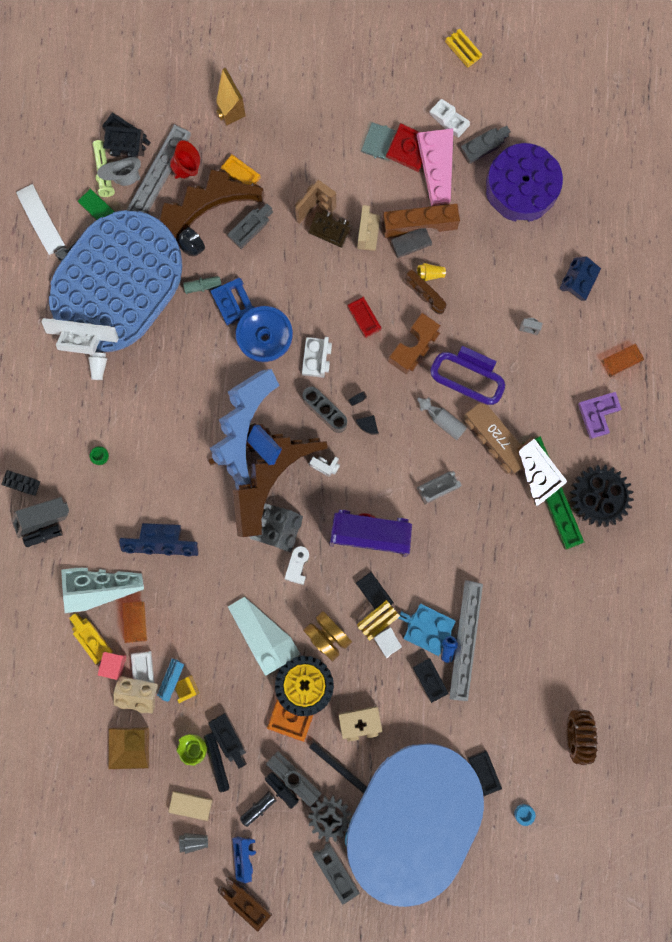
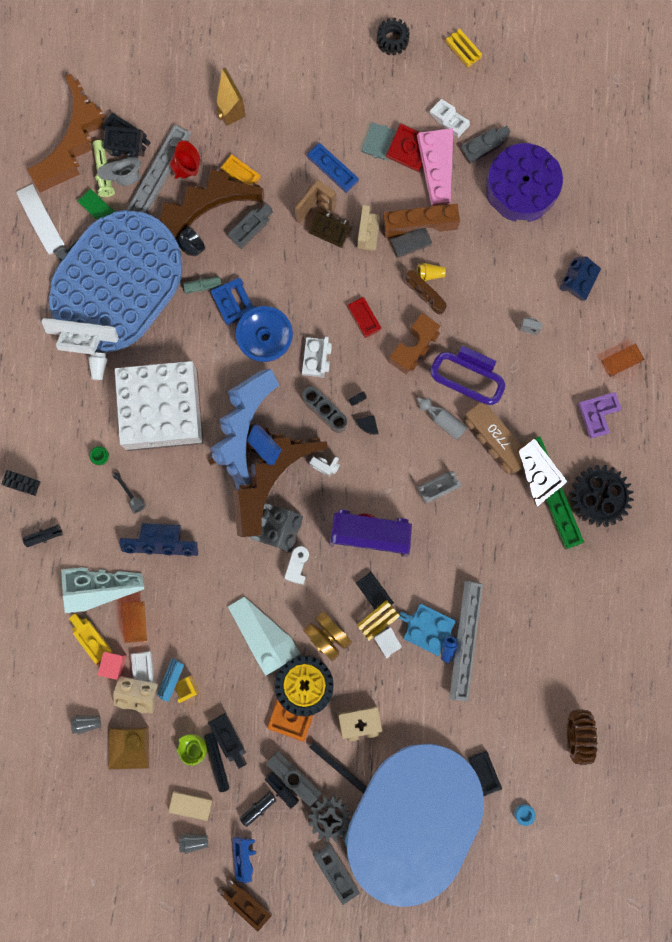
dark grey slope [12,497,69,538] -> none
black plate [412,658,449,703] -> none
none -> dark orange arch [27,74,105,192]
none -> dark grey cone [71,715,101,735]
none -> hinge [113,472,146,514]
none -> white piece [115,361,203,451]
none -> blue tile [307,142,359,193]
none -> black tyre [377,18,410,56]

